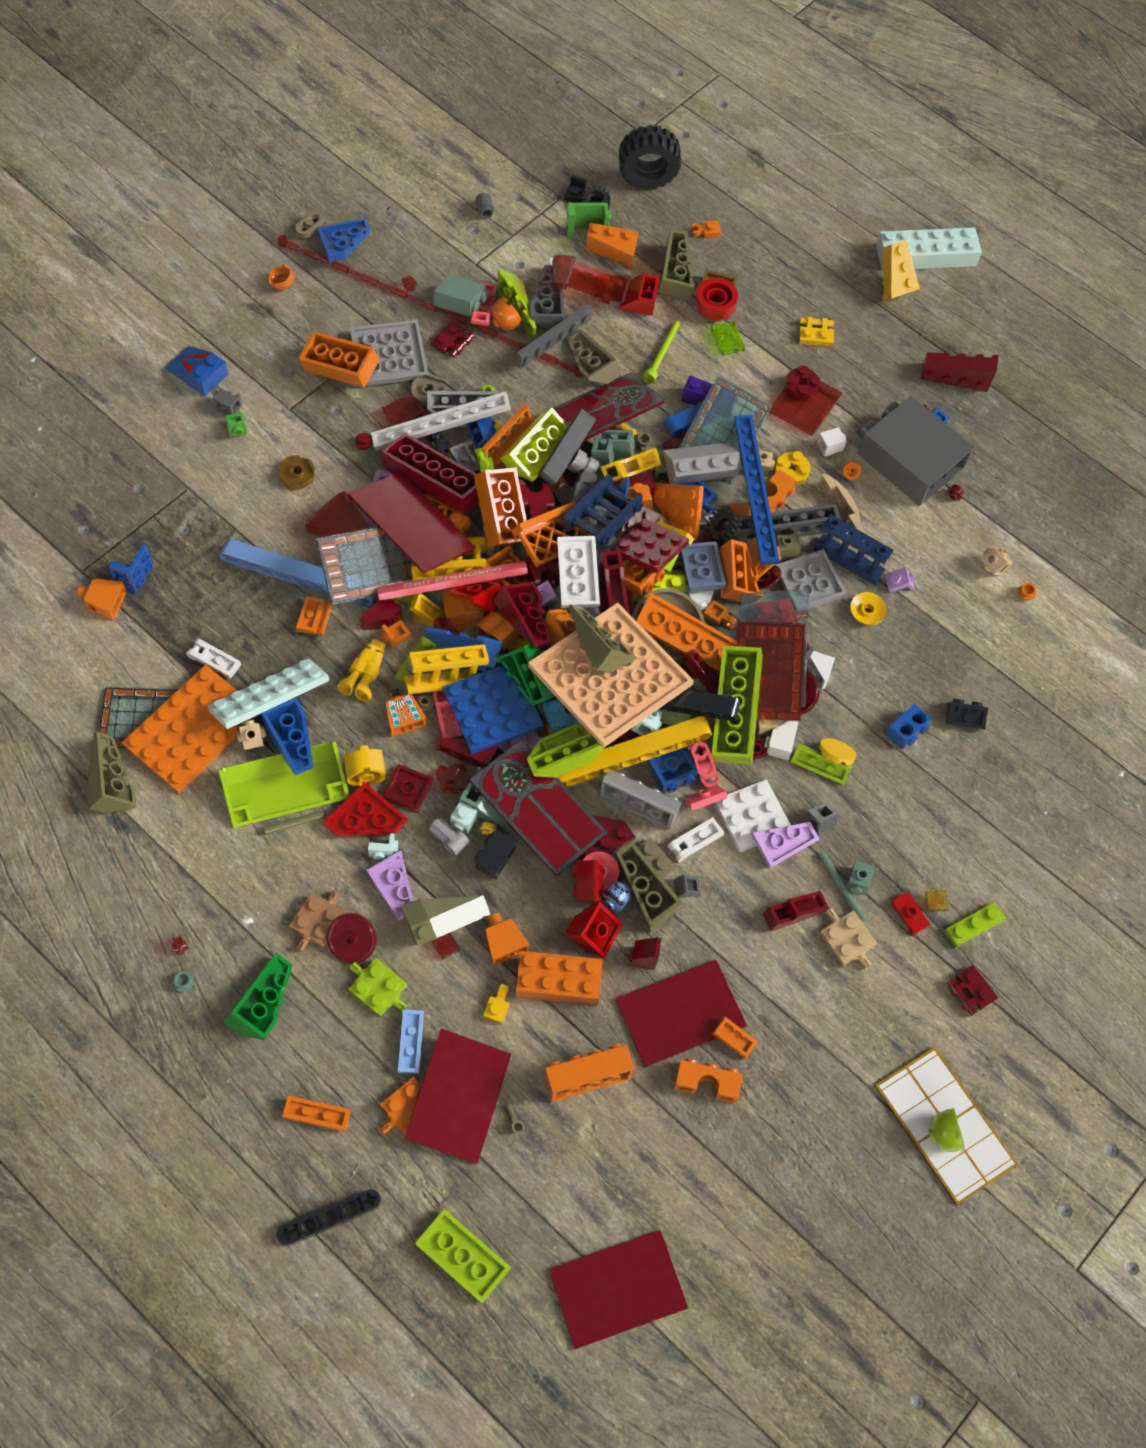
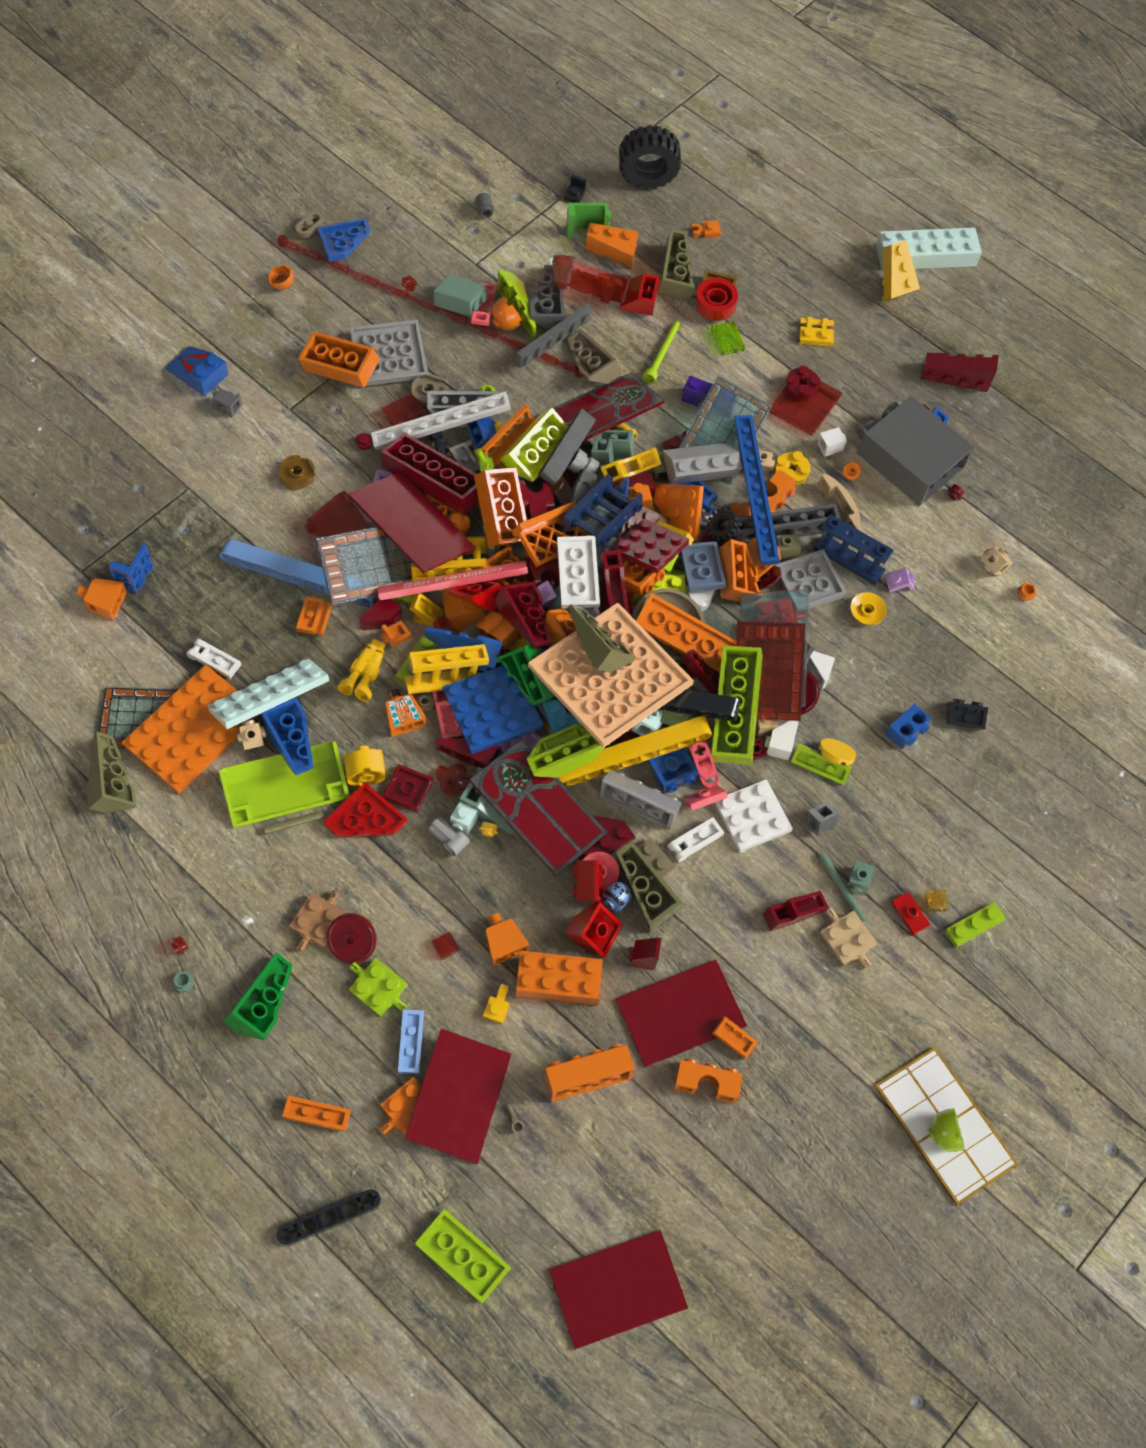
bright green bracket [226,413,247,437] -> none
lavender wing [367,851,413,921] -> none
light aqua bracket [368,833,398,860] -> none
olive wedge [401,895,490,946] -> none
dark red plate [431,320,475,358] -> none
black brick [474,829,517,880] -> none
black tyre [581,186,611,210] -> none
dark tan plate [634,433,654,451] -> none
blue beam [663,403,715,438] -> none
dark grey slope [674,874,701,898] -> none
orange plate [703,600,737,630] -> none
lavender wing [750,822,819,868] -> none
dark red plate [946,965,999,1017] -> none

